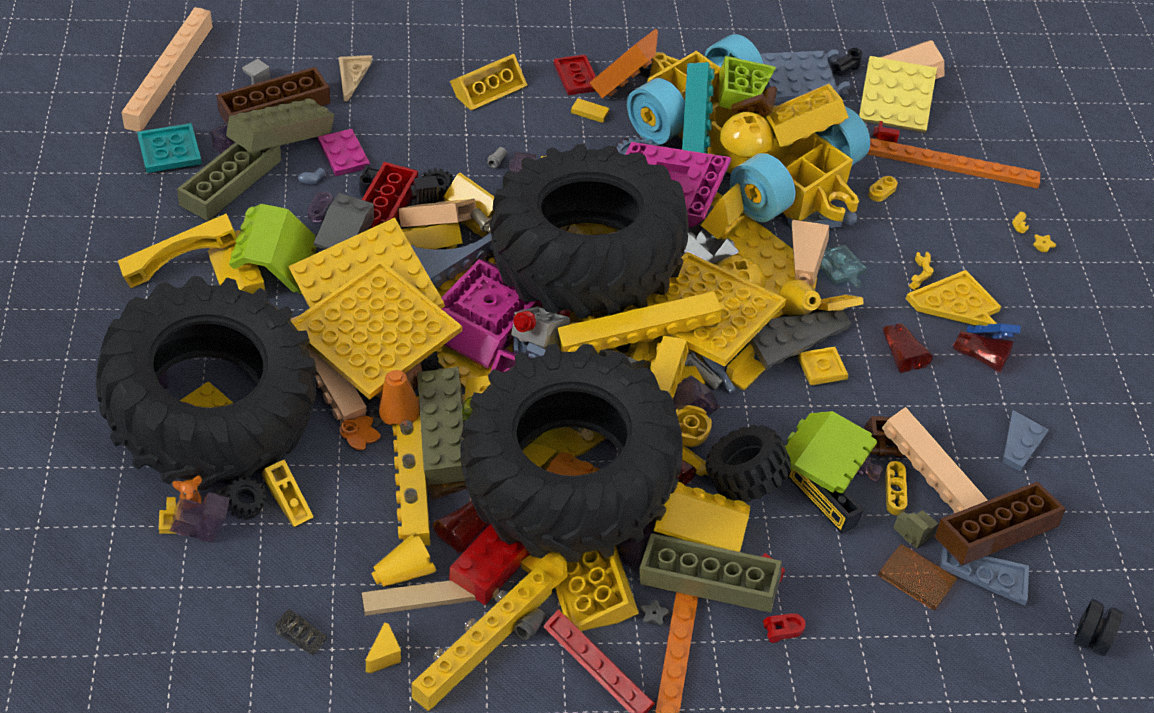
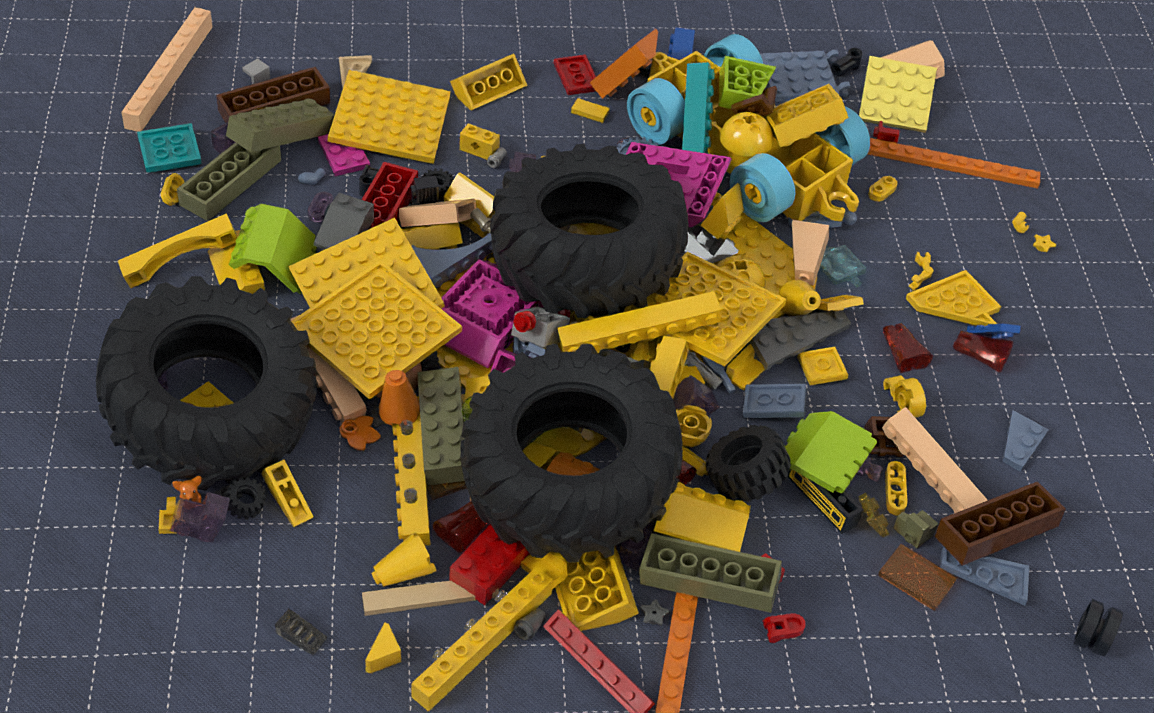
none -> yellow plate [161,173,185,206]
none -> yellow plate [327,70,451,164]
none -> yellow brick [460,123,500,160]
none -> blue brick [668,27,695,60]
none -> sand blue tile [743,384,806,418]
none -> clear yellow wing [858,492,890,538]
none -> yellow piece [883,375,926,418]

